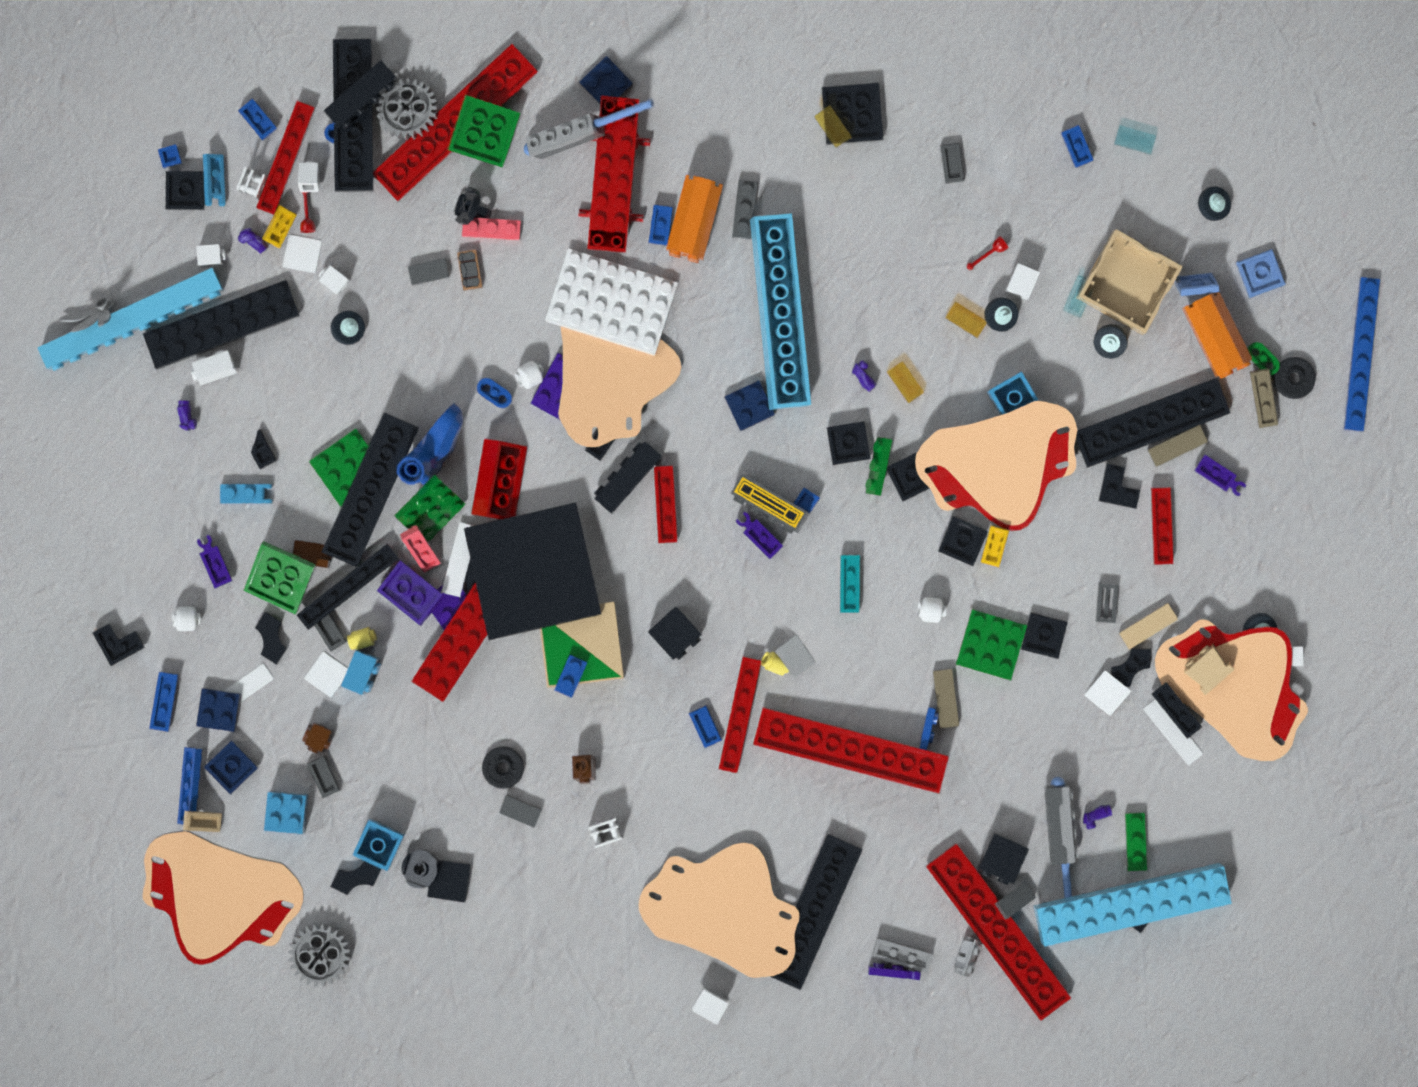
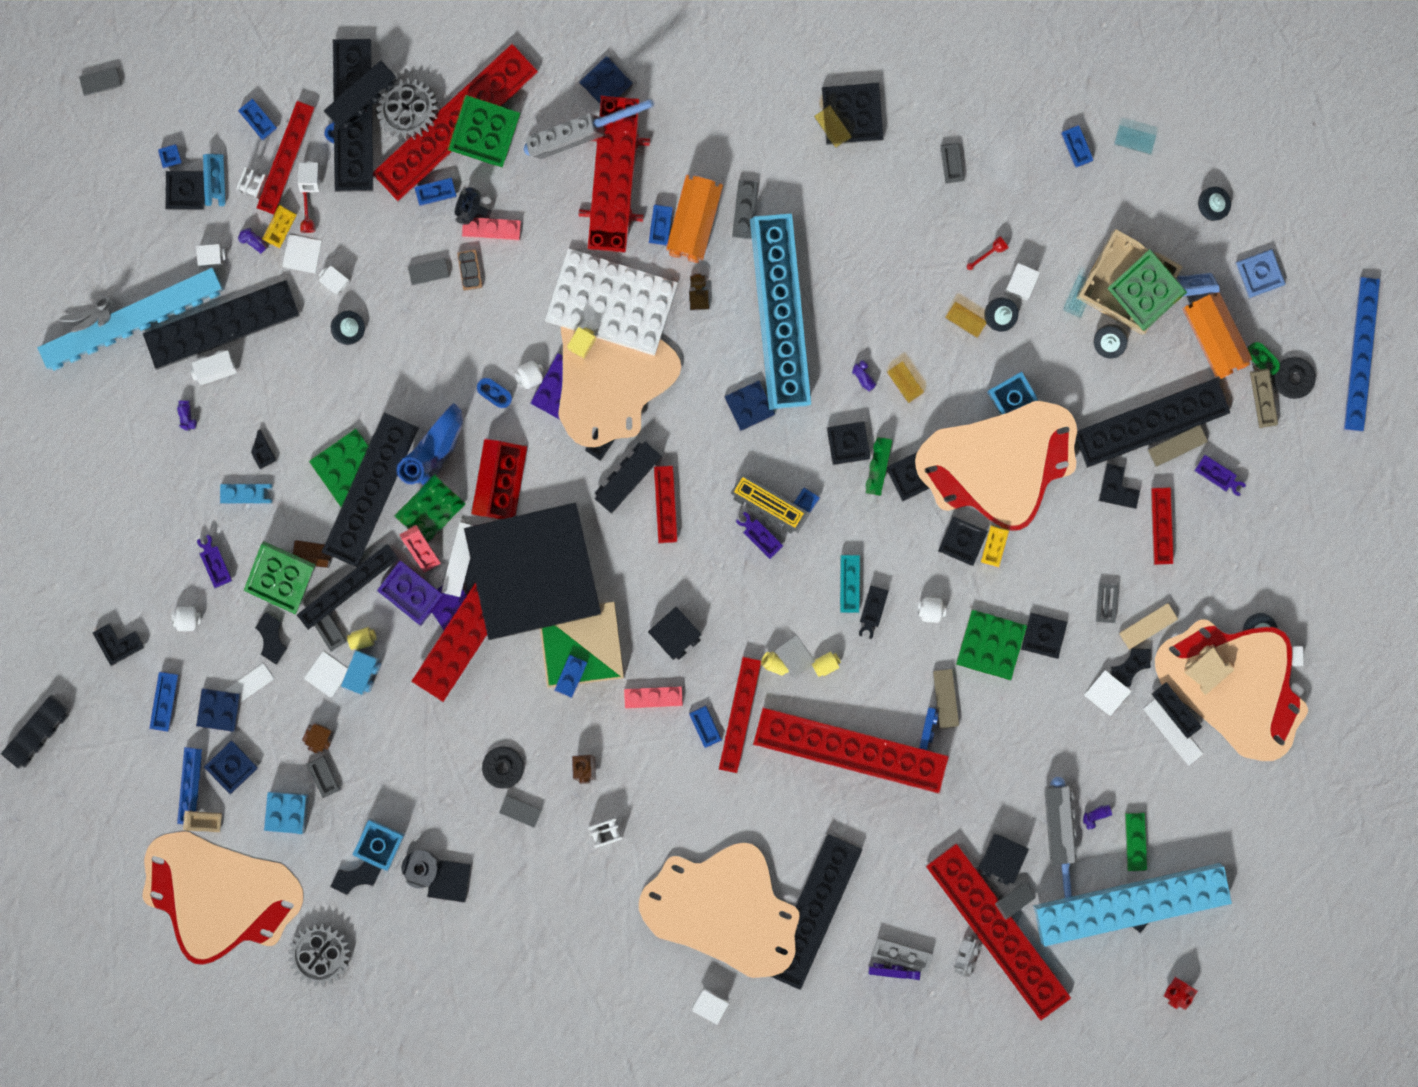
none -> black brick [1,695,70,769]
none -> dark grey tile [79,67,122,96]
none -> blue plate [415,178,457,206]
none -> light yellow brick [567,327,596,359]
none -> coral plate [624,686,683,708]
none -> dark brown plate [689,273,709,311]
none -> light yellow brick [811,651,841,677]
none -> black plate [859,585,889,639]
none -> green plate [1107,249,1187,331]
none -> red brick [1163,977,1198,1010]

